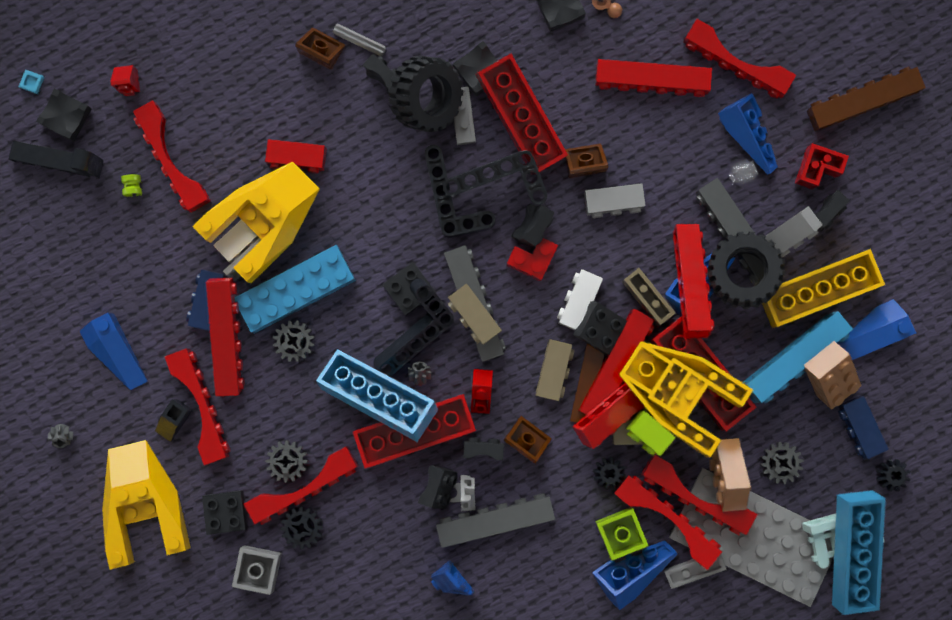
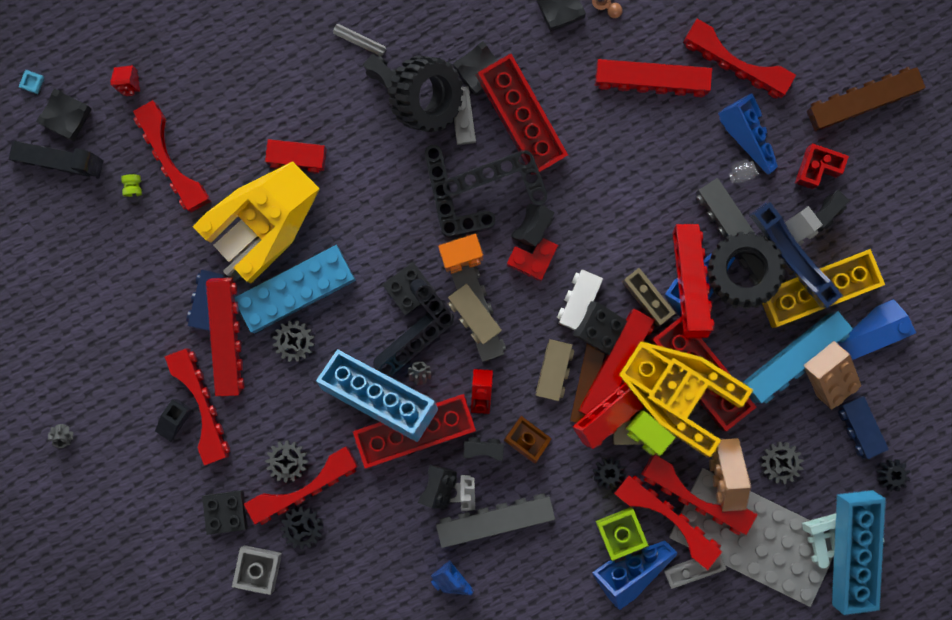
blue wedge [80,312,148,390] -> none
yellow wedge [102,440,191,569] -> none
reddish brown slope [295,27,345,70] -> none
reddish brown slope [565,144,608,178] -> none
light grey brick [584,183,645,218] -> none
none -> orange brick [438,234,483,274]
none -> dark blue arch [749,202,843,308]

